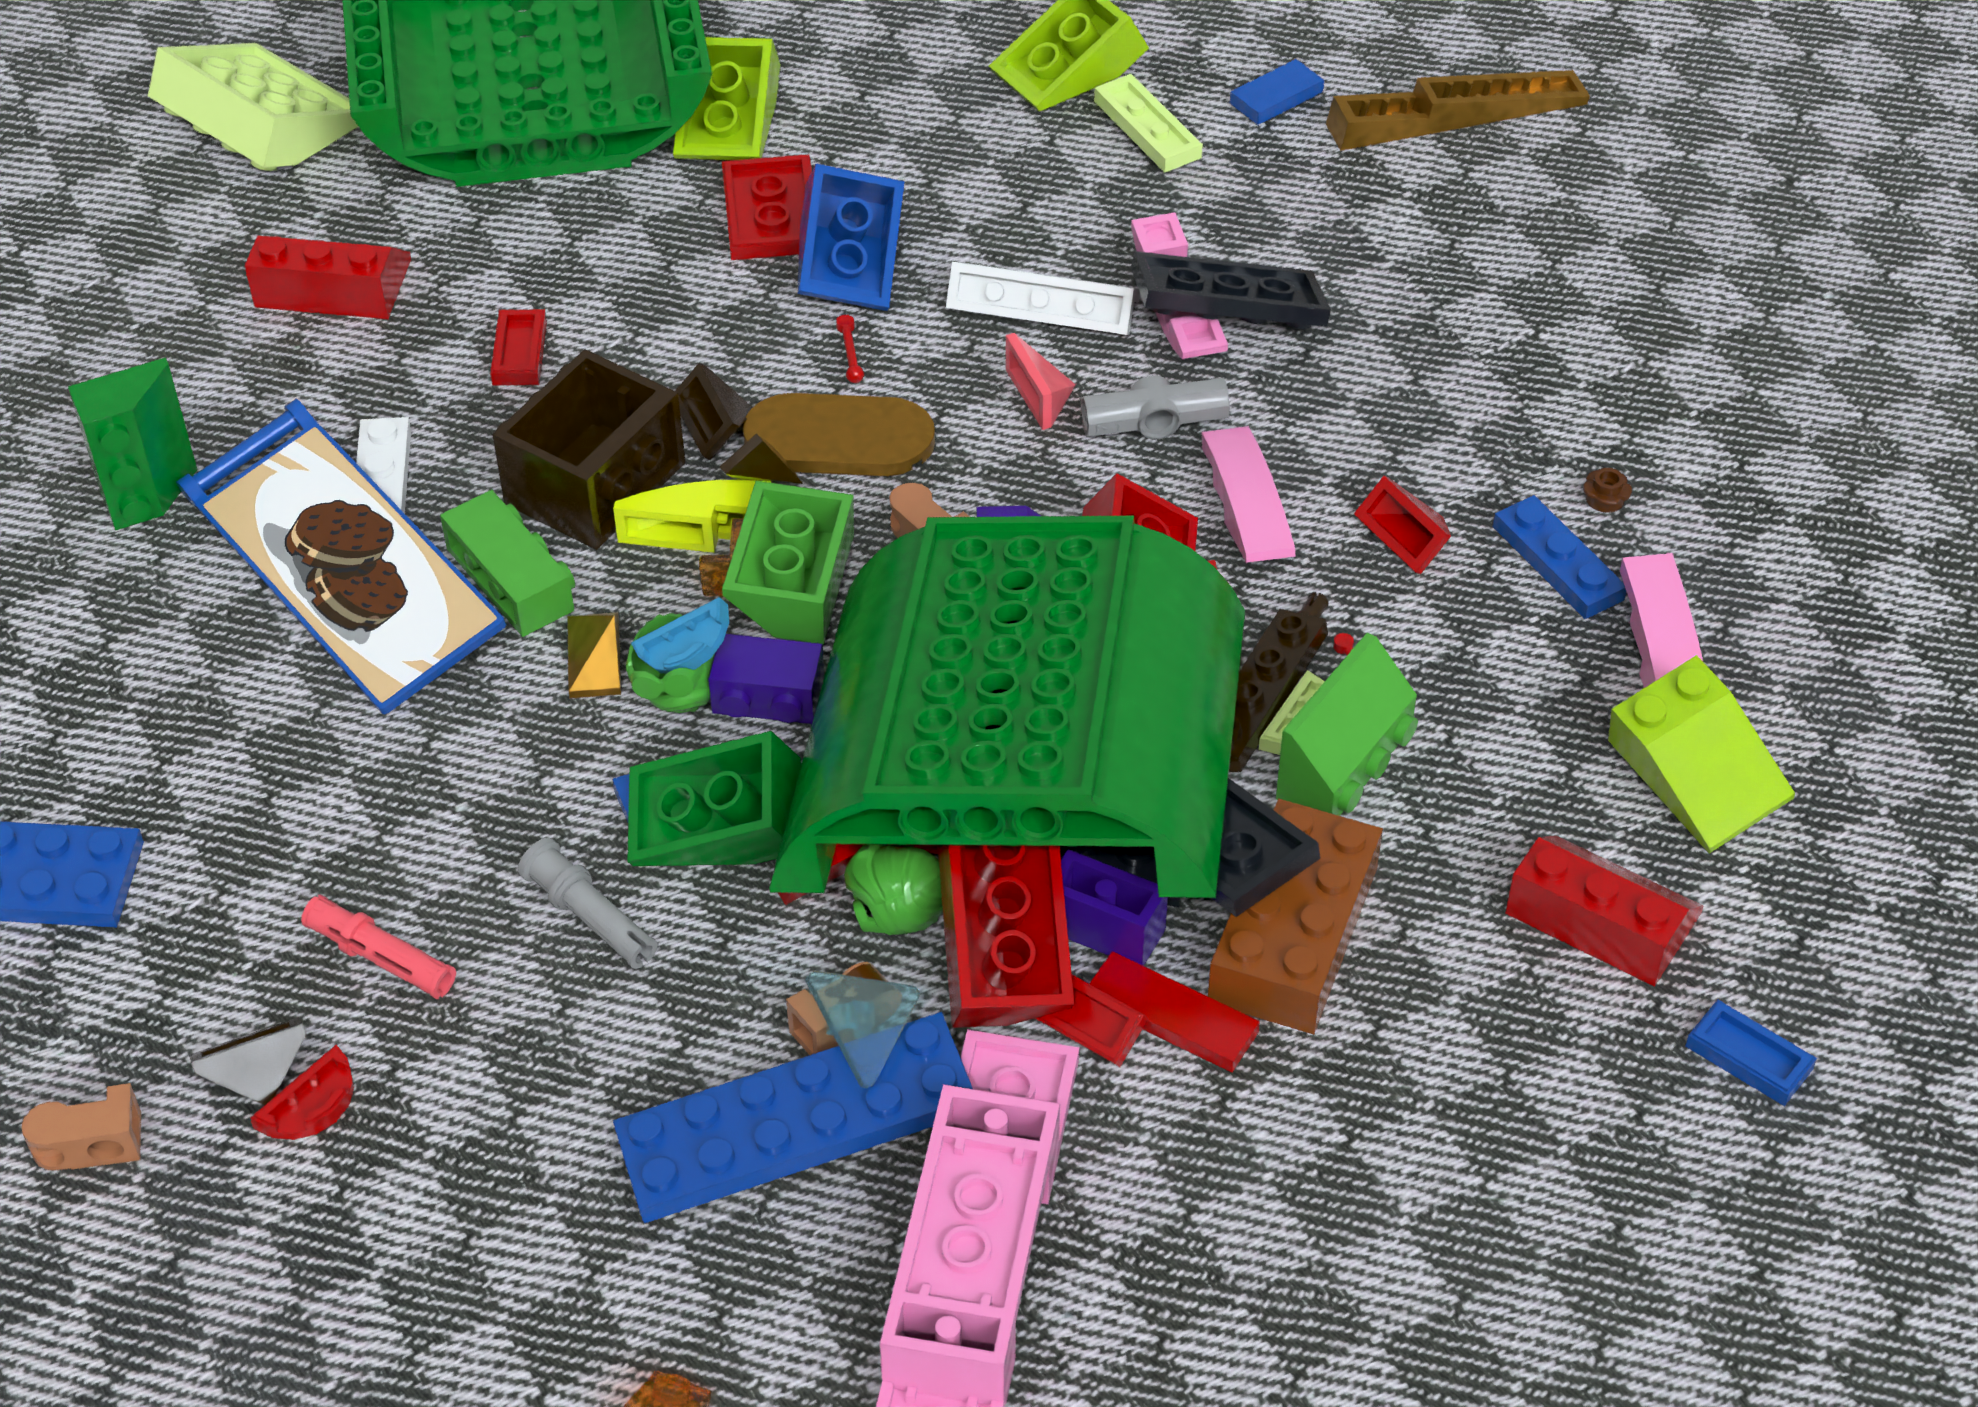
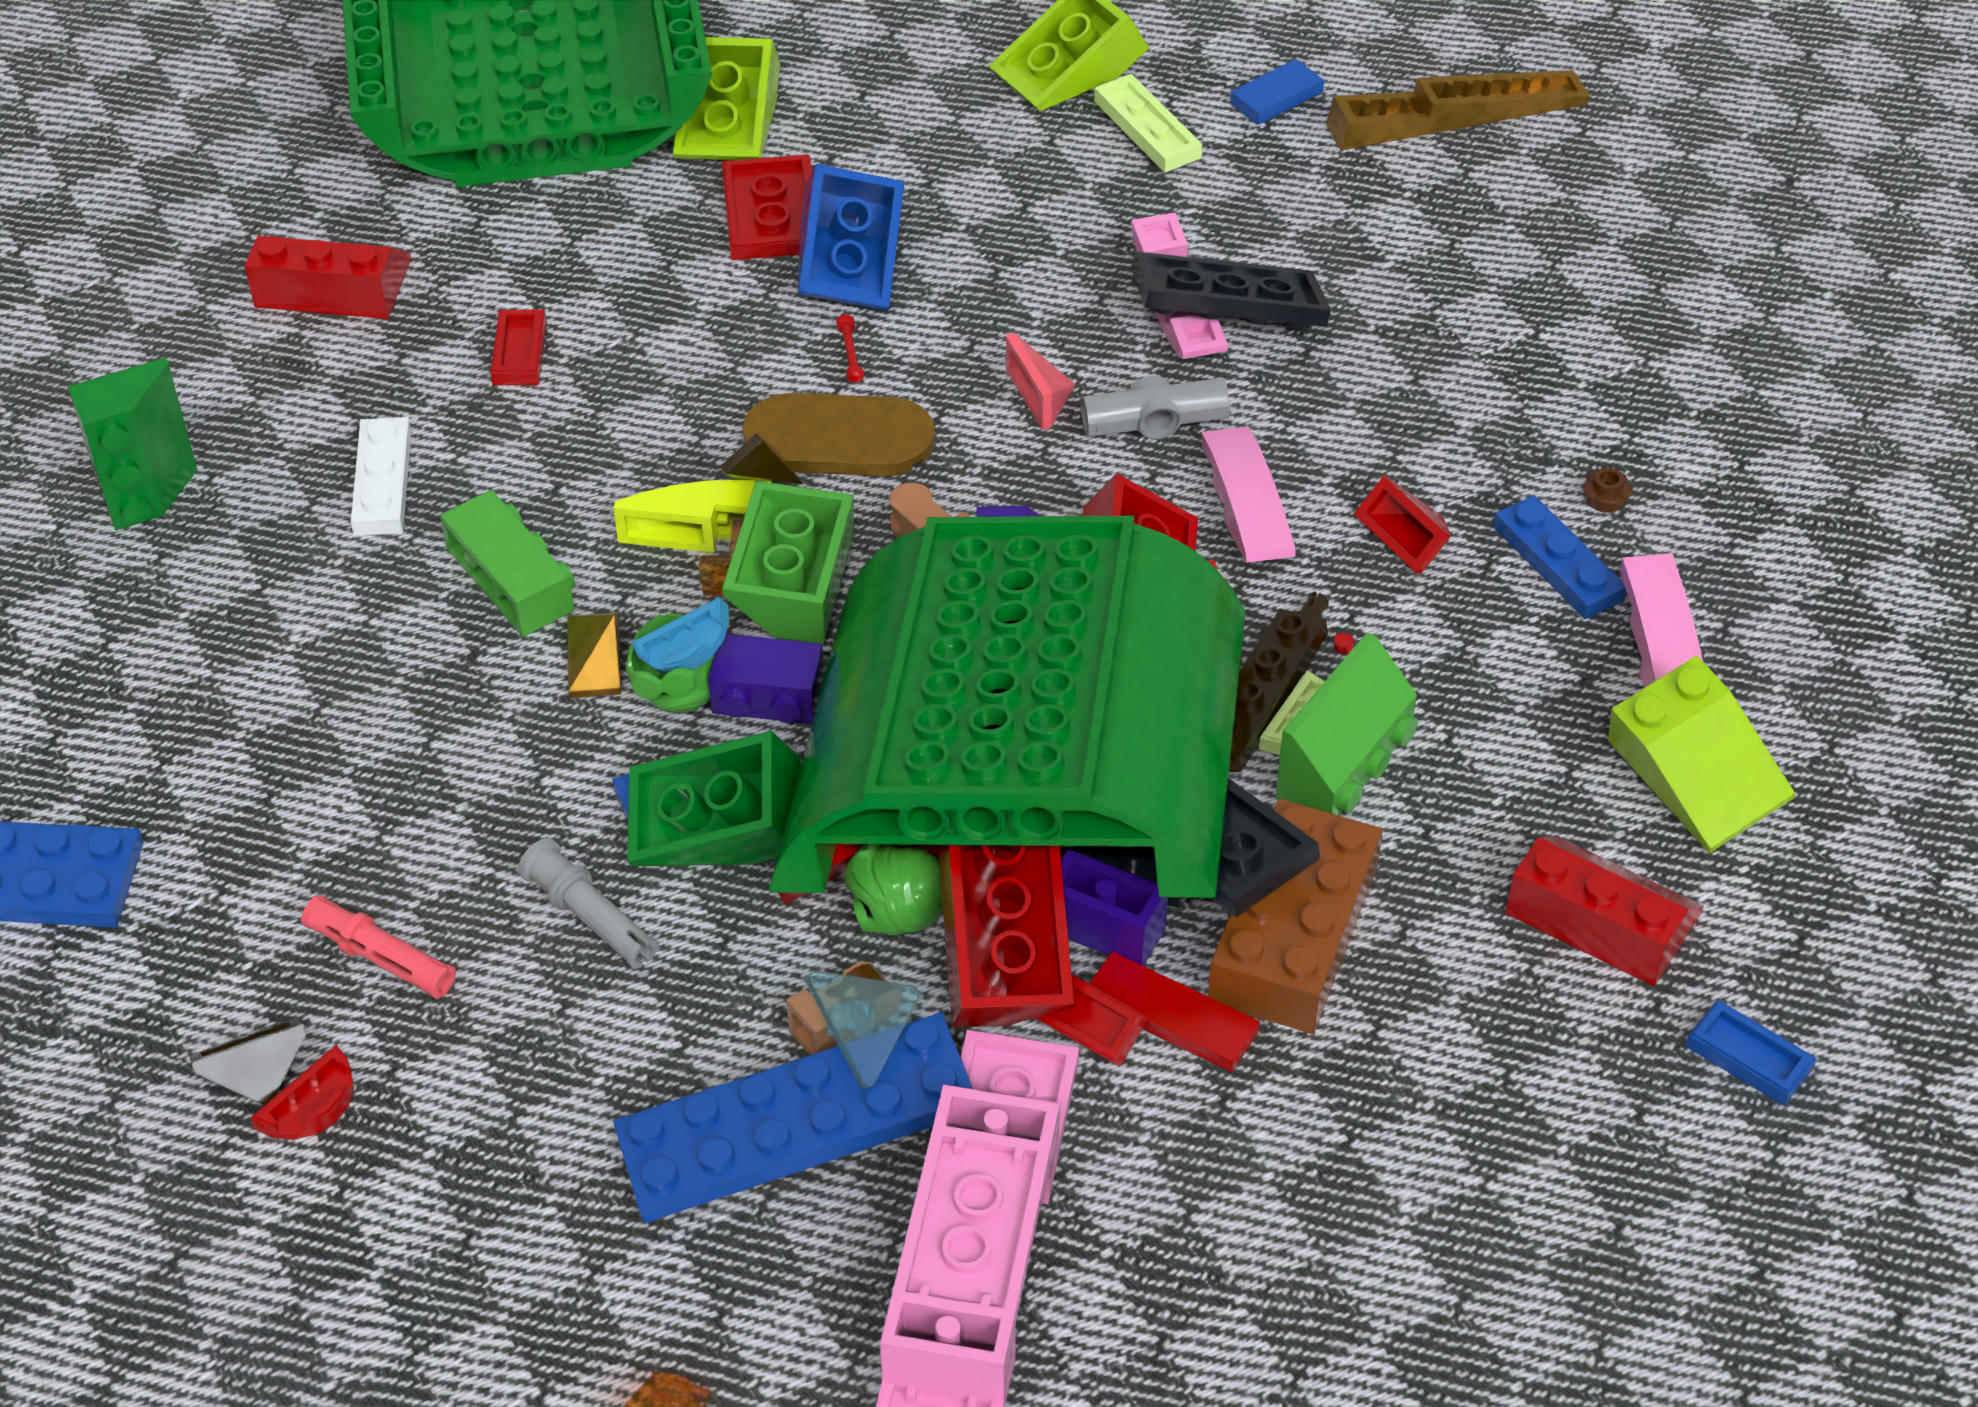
nougat leg [21,1083,141,1170] -> none
yellowish green slope [148,43,358,171] -> none
flag [176,399,506,714] -> none
dark brown container [492,349,686,550] -> none
dark brown slope [675,363,753,460] -> none
white fence [946,262,1140,335] -> none

